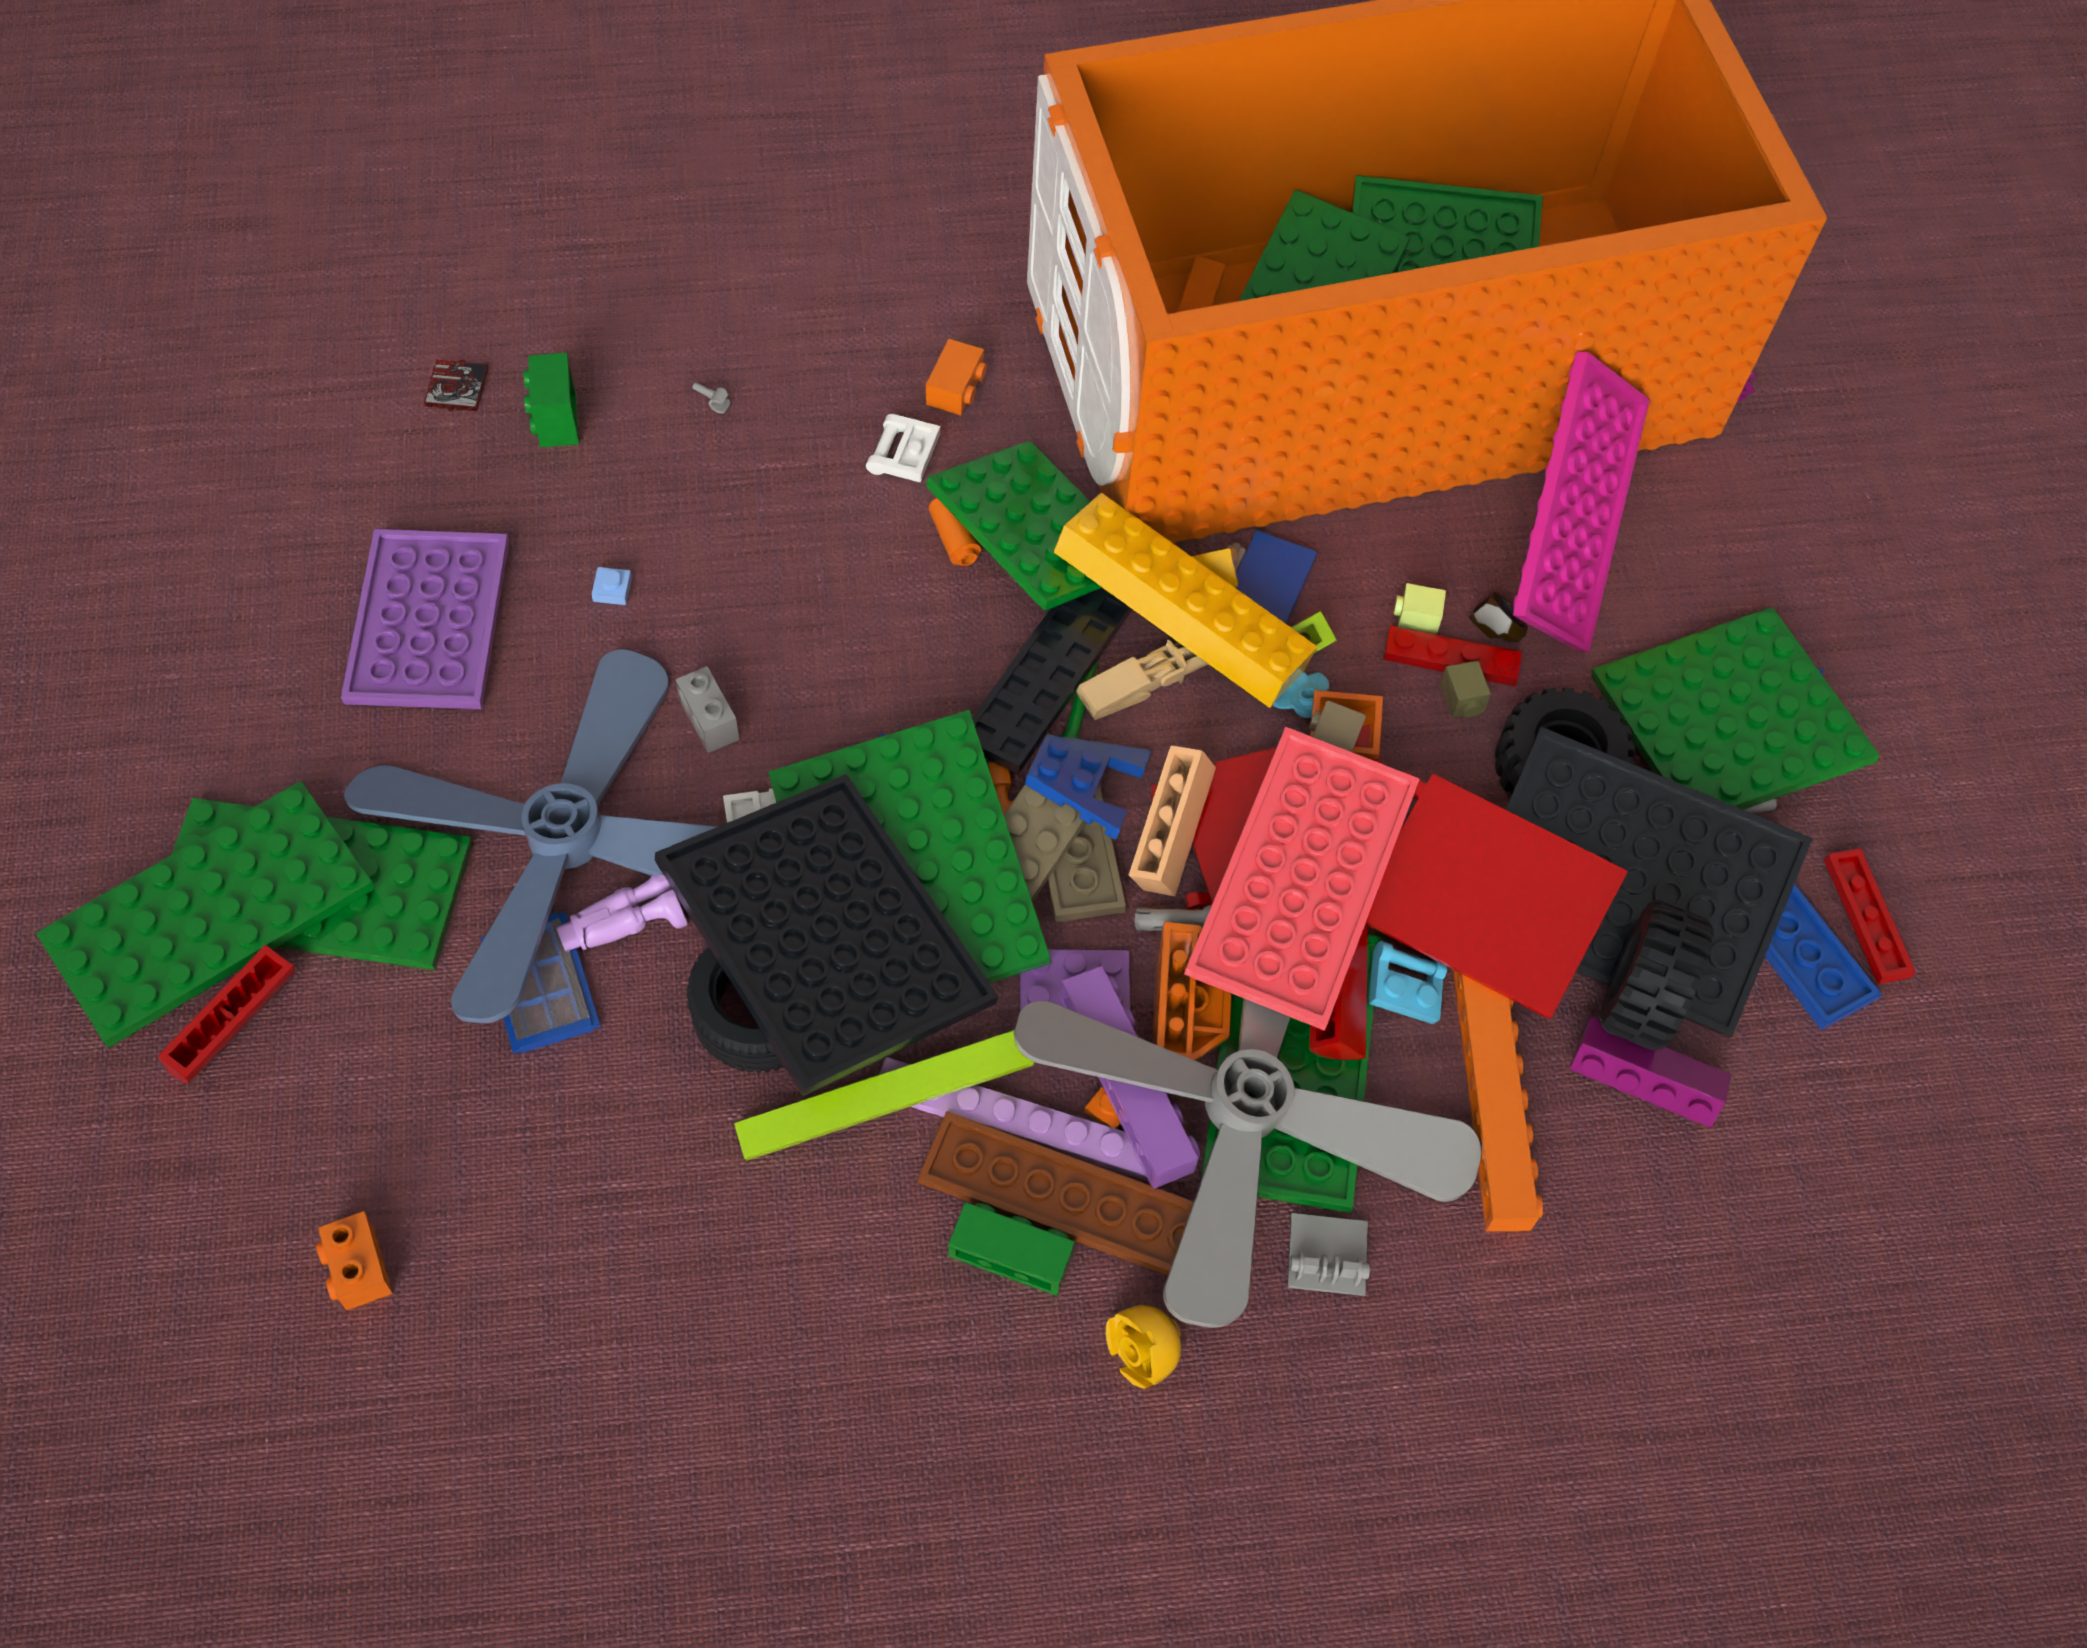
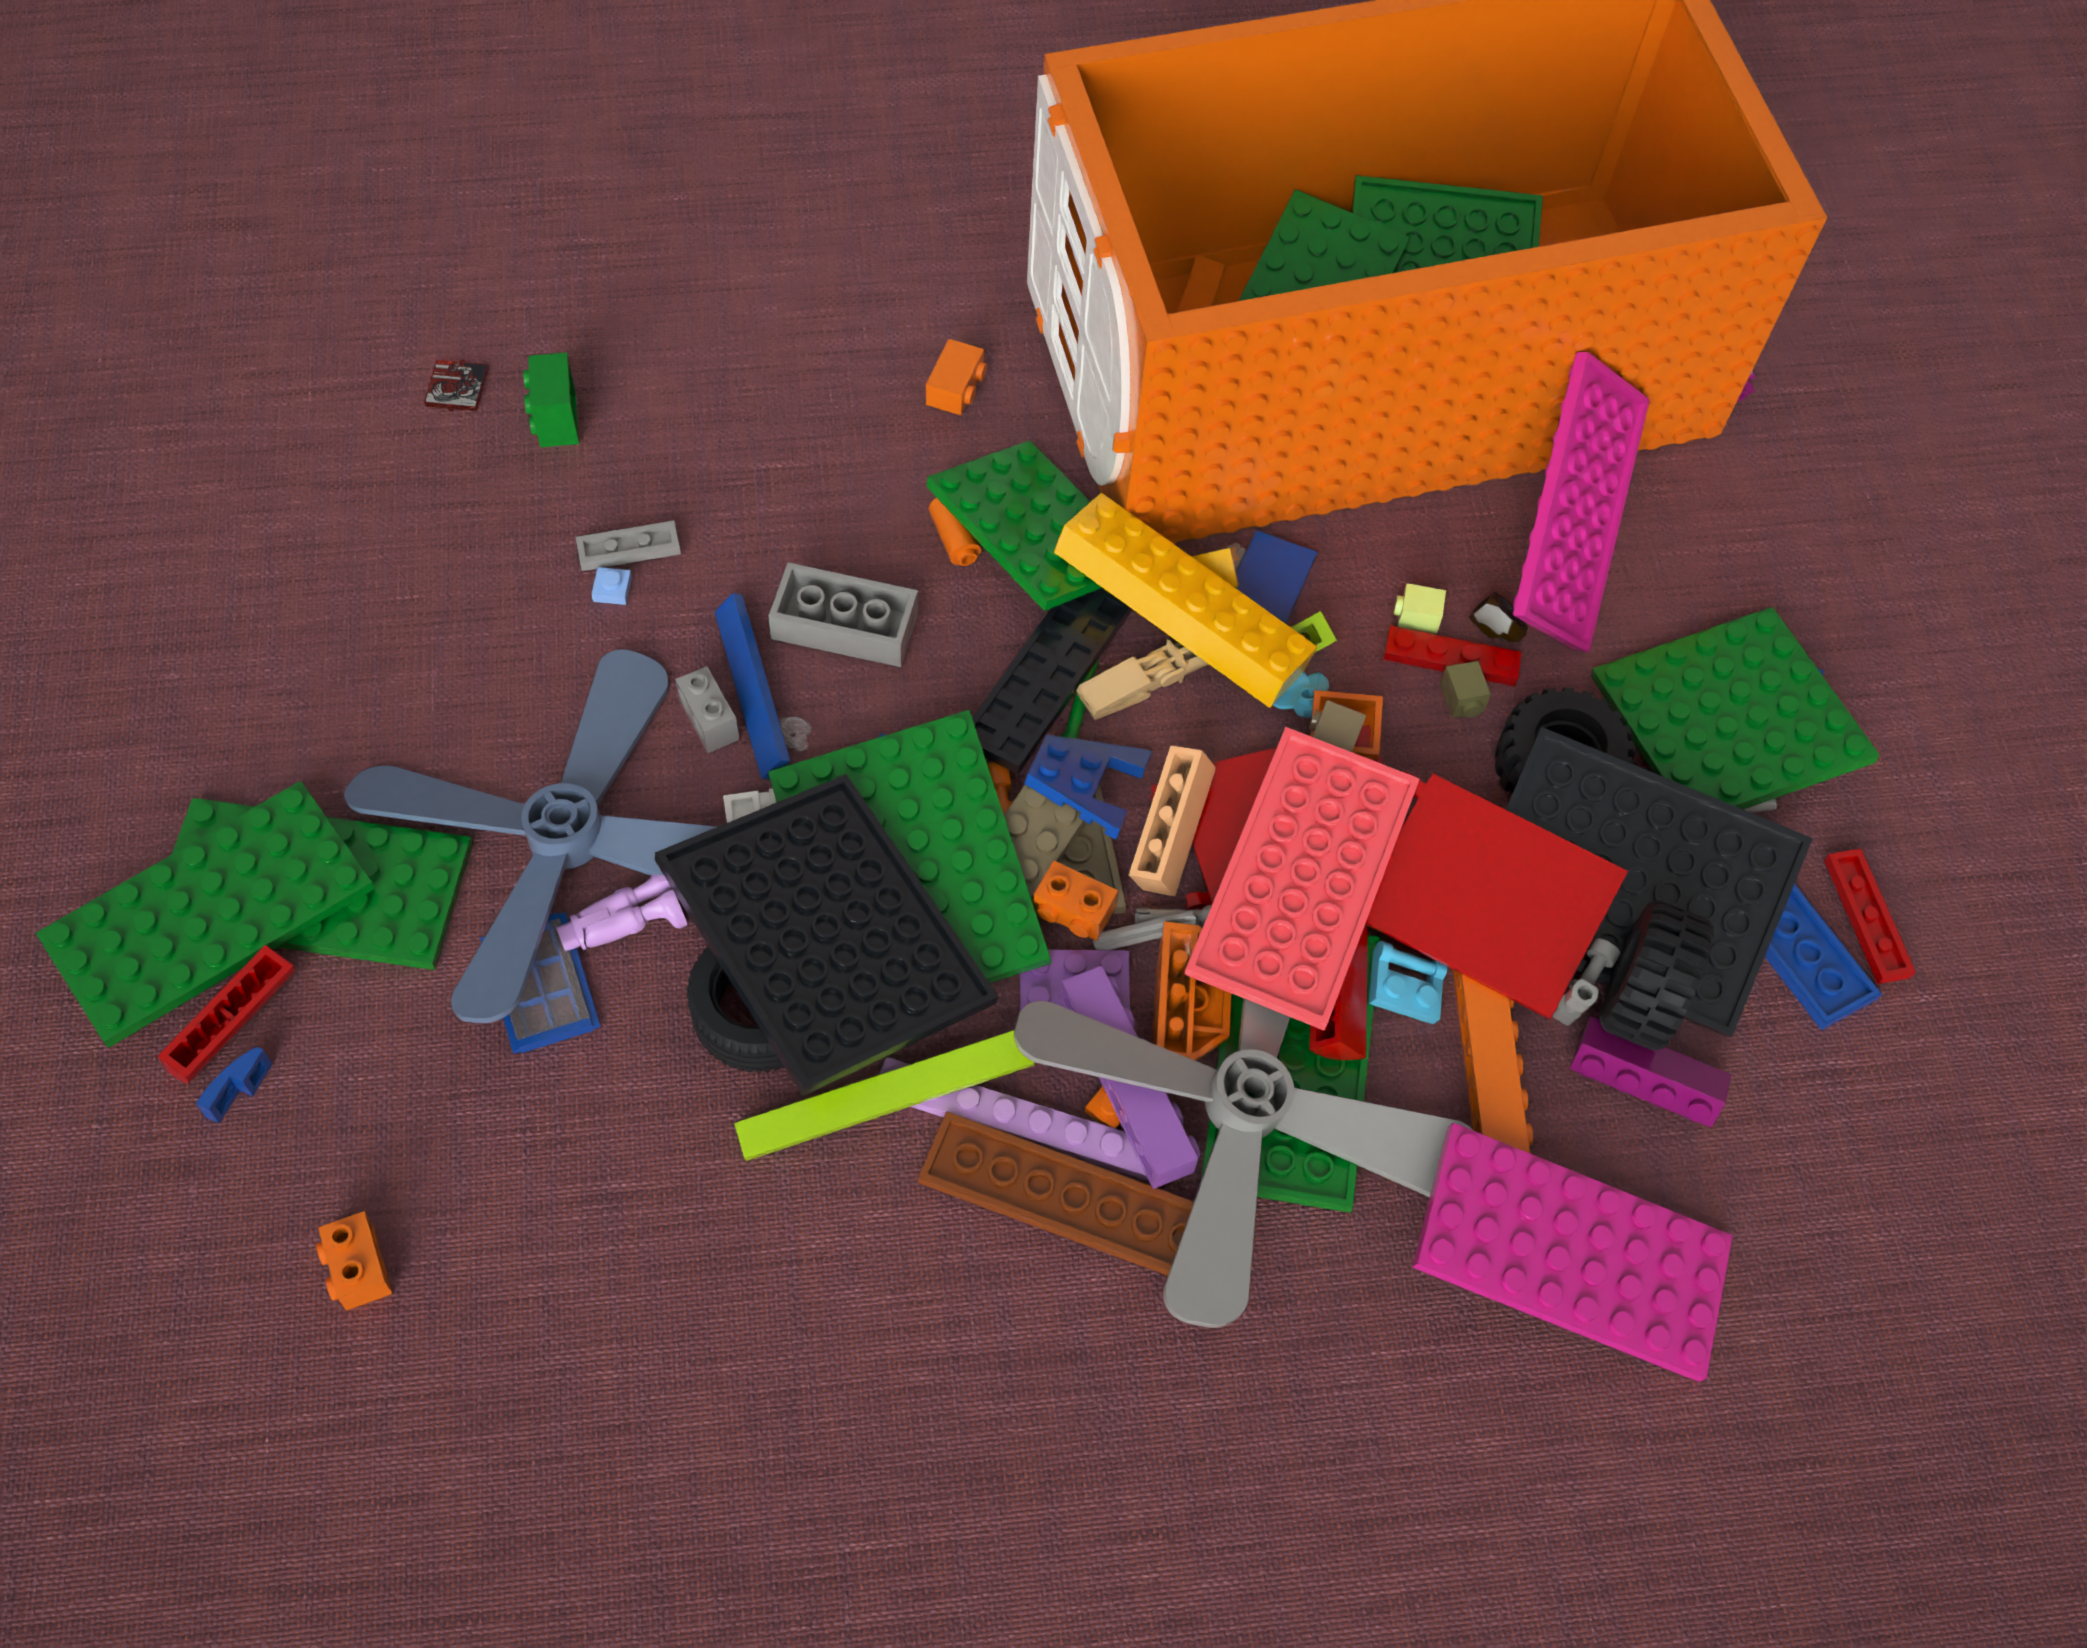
medium lavender plate [341,529,509,709] -> none
light grey hand [693,382,731,413] -> none
white plate [866,414,940,483] -> none
green brick [948,1202,1075,1296] -> none
yellow cylinder [1105,1305,1181,1389] -> none
light grey hinge [1288,1213,1370,1296] -> none
none -> blue slope [196,1047,273,1123]
none -> light grey plate [576,520,681,571]
none -> blue tile [715,593,791,780]
none -> light grey brick [768,562,919,667]
none -> clear plate [779,717,812,752]
none -> orange brick [1033,860,1118,941]
none -> light grey axle [1093,910,1199,950]
none -> dark pink plate [1412,1123,1733,1382]
none -> light grey bar [1552,938,1620,1026]

